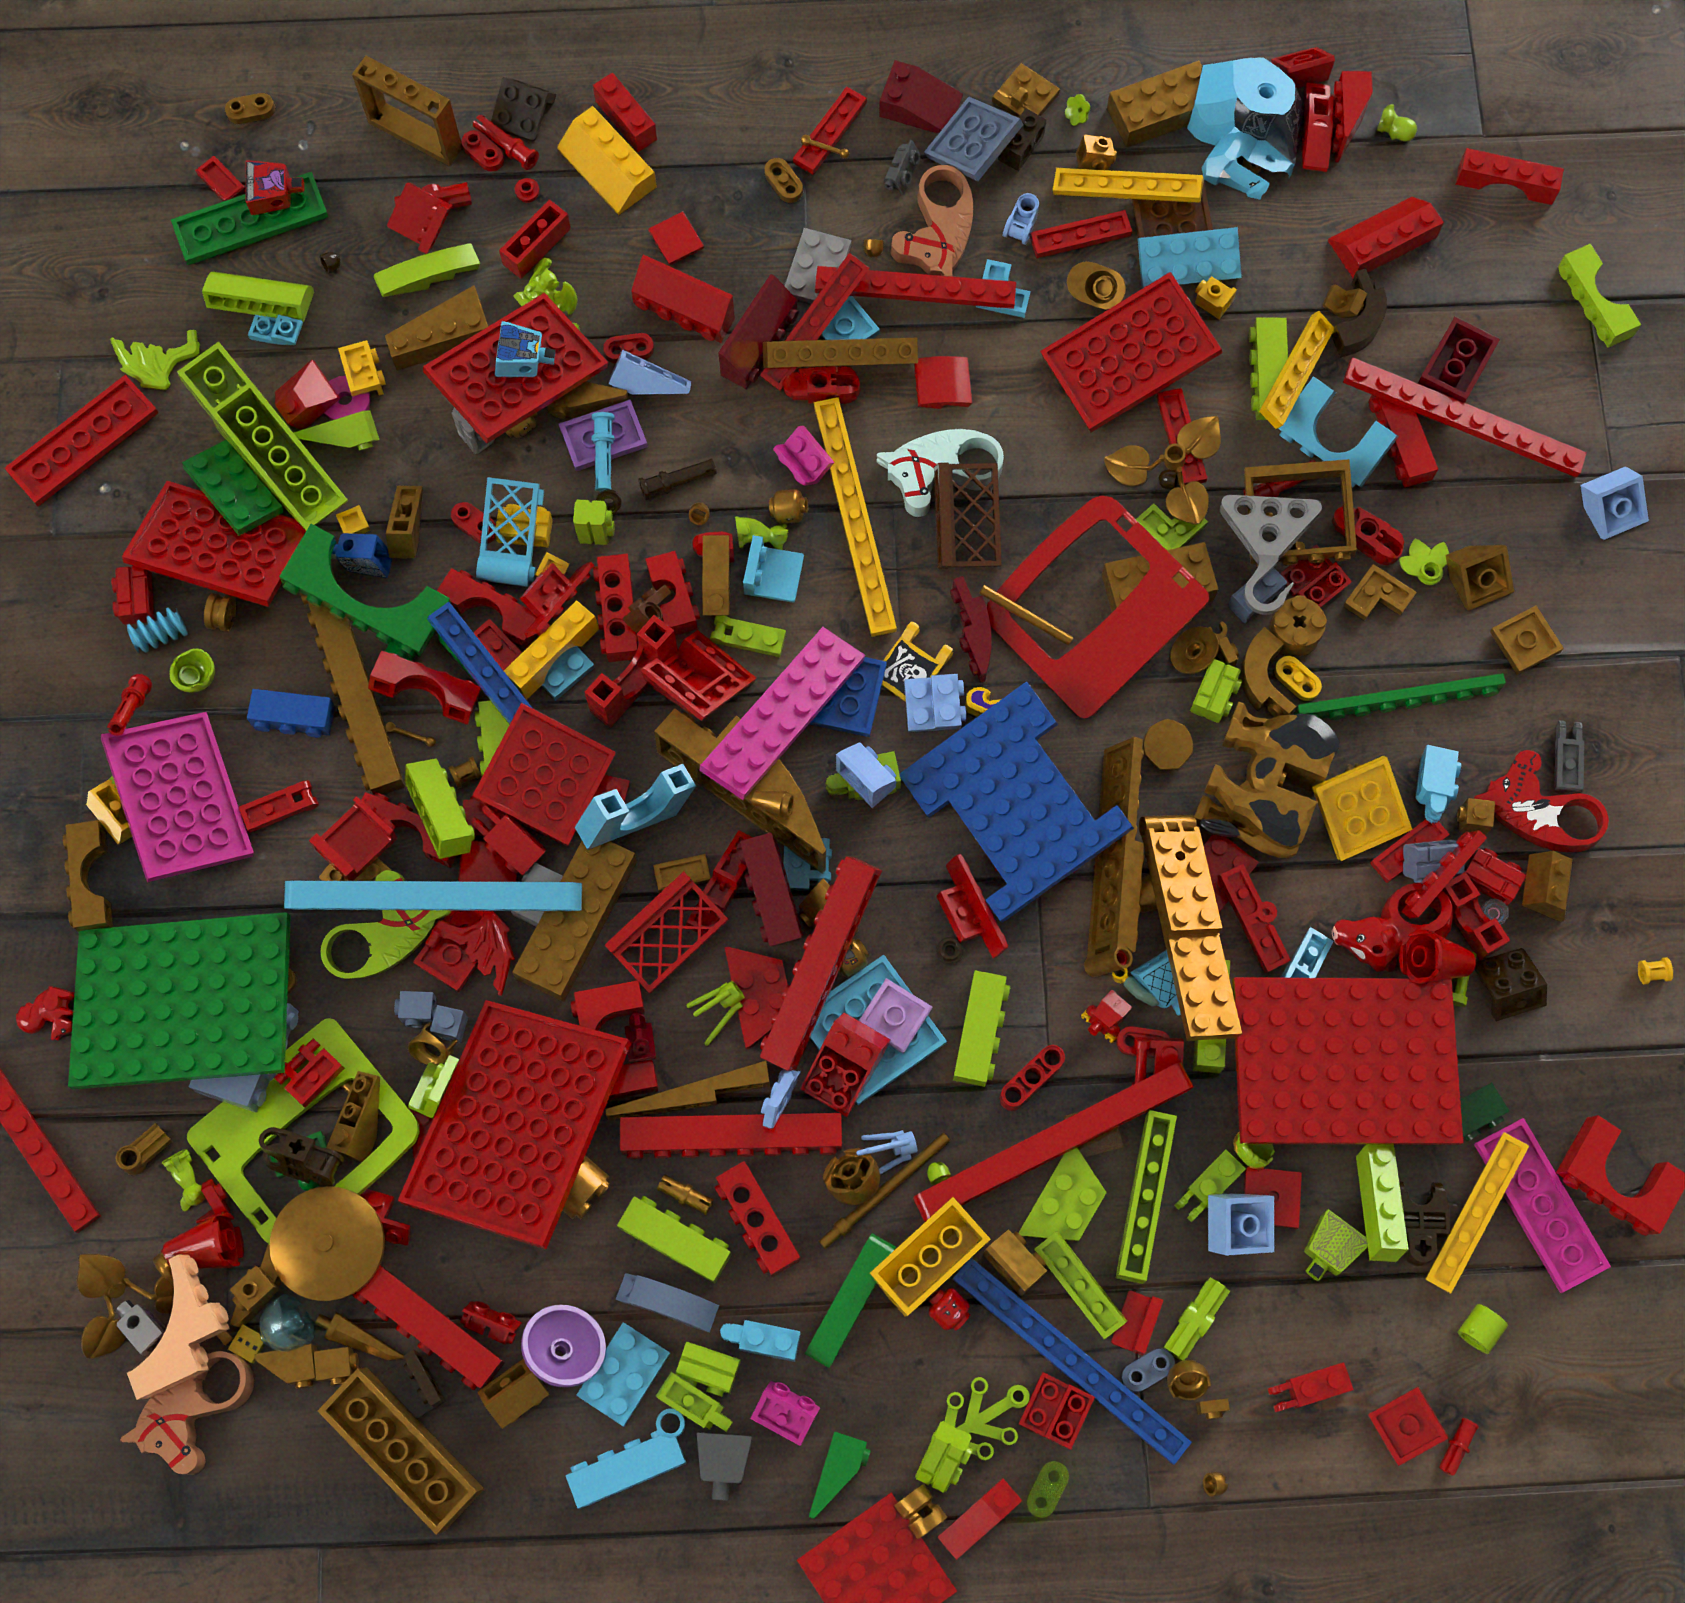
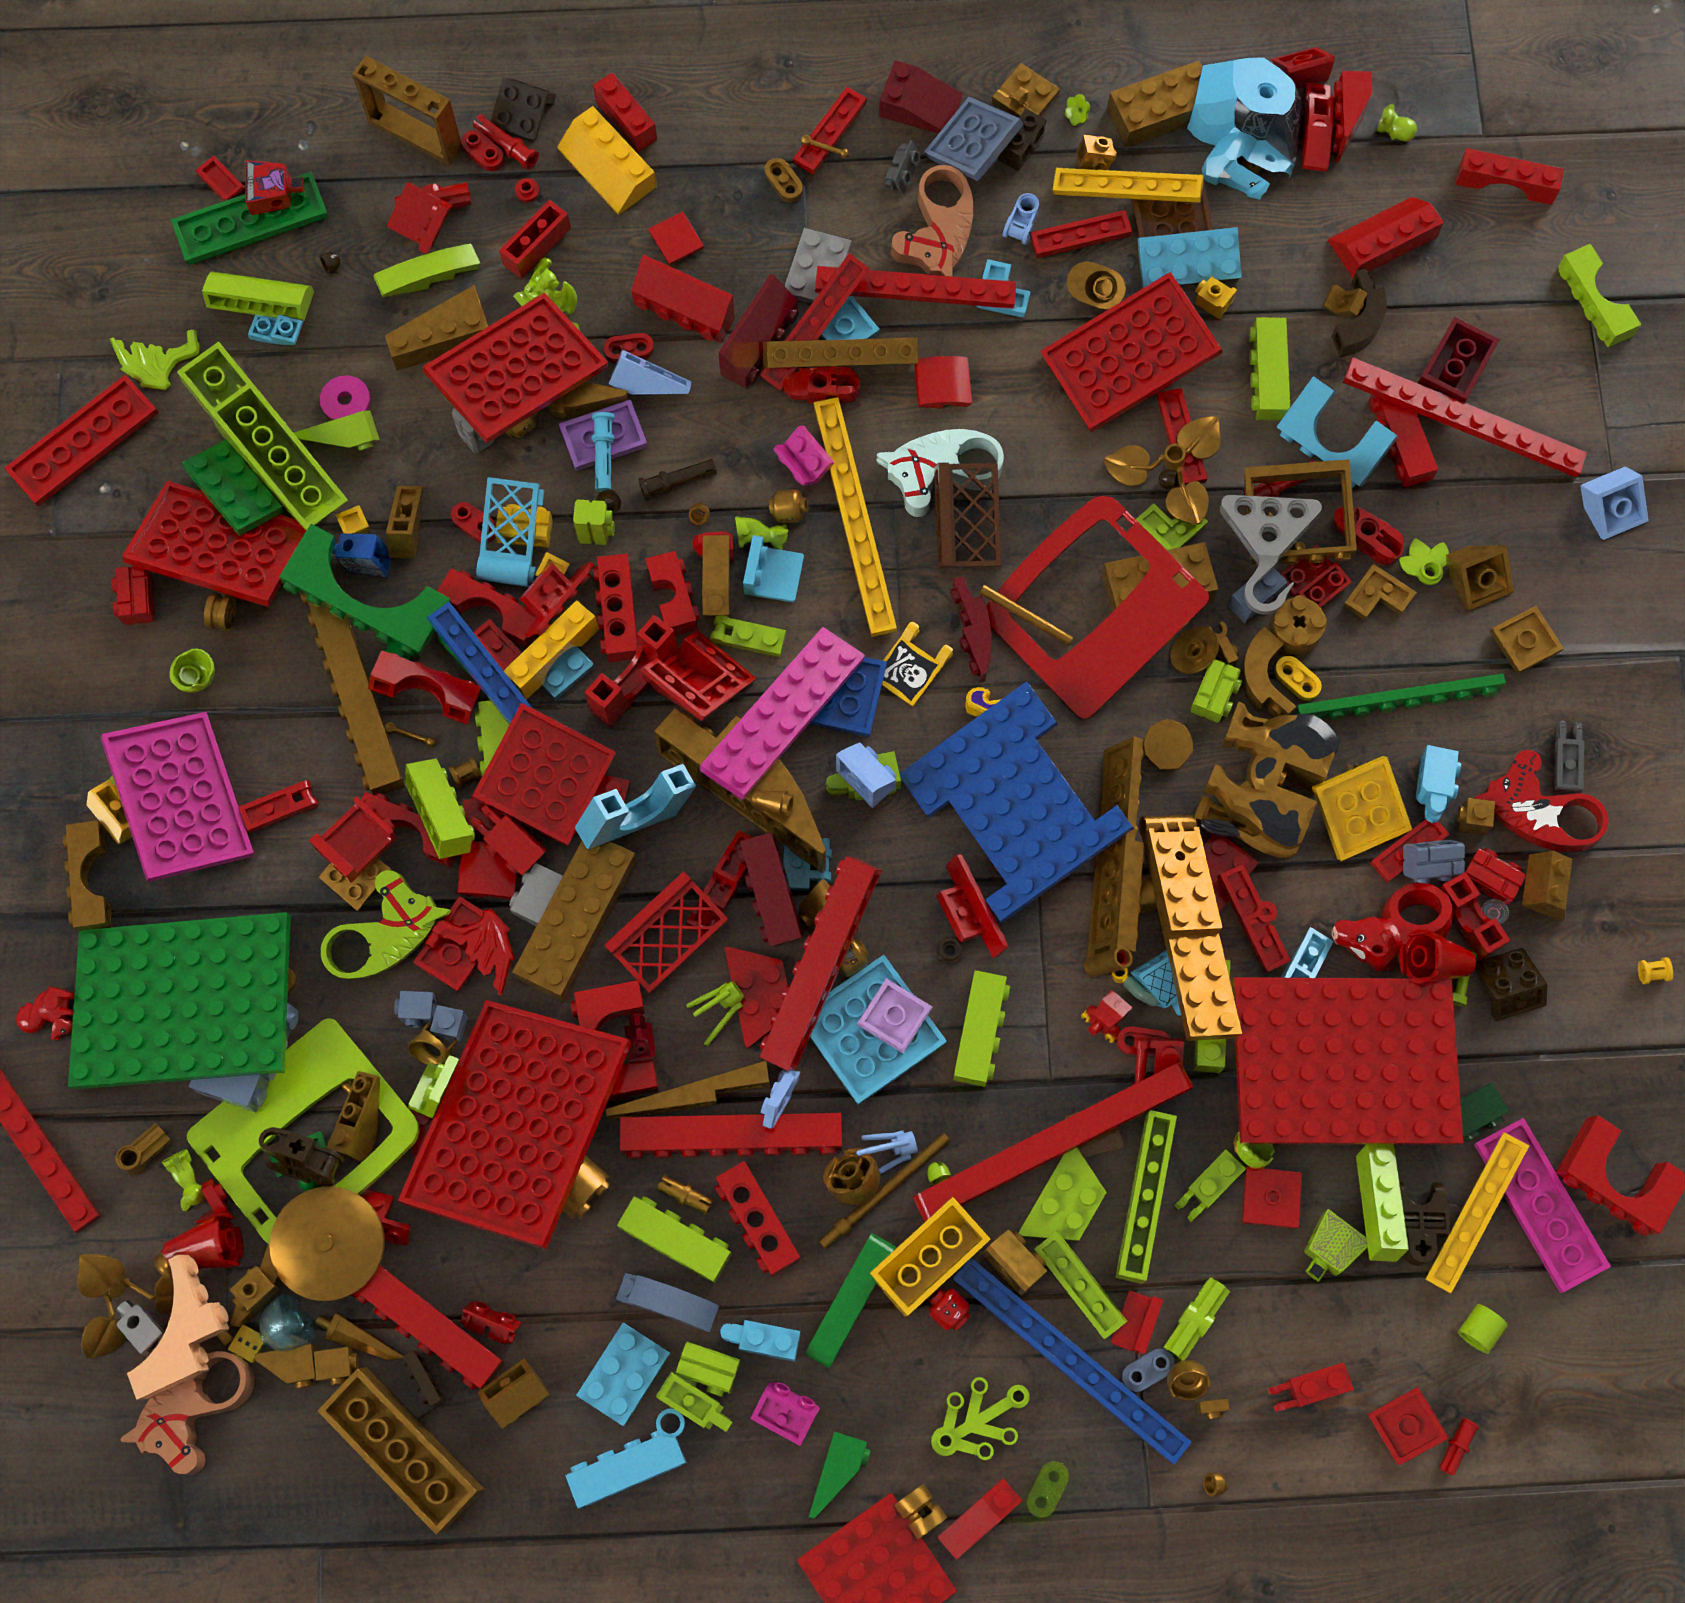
red pin [107,674,153,736] -> none
medium azure piece [127,607,188,653] -> none
pearl gold plate [225,93,275,124] -> none
blue brick [247,689,335,738] -> none
red plate [274,1038,345,1108] -> none
red slope [275,360,340,430] -> none
medium azure beam [284,881,582,911] -> none
yellow bracket [338,340,386,396] -> none
torso [495,321,556,377] -> none
medium lavender dish [521,1305,606,1387] -> none
reddish brown plate [622,585,671,633] -> none
pearl gold tile [653,854,711,892] -> none
dark grey torso [697,1433,753,1501] -> none
red slope [800,1012,891,1117] -> none
pearl gold hinge [864,239,884,257] -> none
light blue plate [904,674,966,732] -> none
lime brick [915,1421,973,1493] -> none
red beam [1000,1045,1065,1111] -> none
red slope [1018,1372,1095,1450] -> none
light blue slope [1208,1194,1274,1255] -> none
yellow plate [1259,311,1335,429] -> none
red plate [1401,830,1487,919] -> none

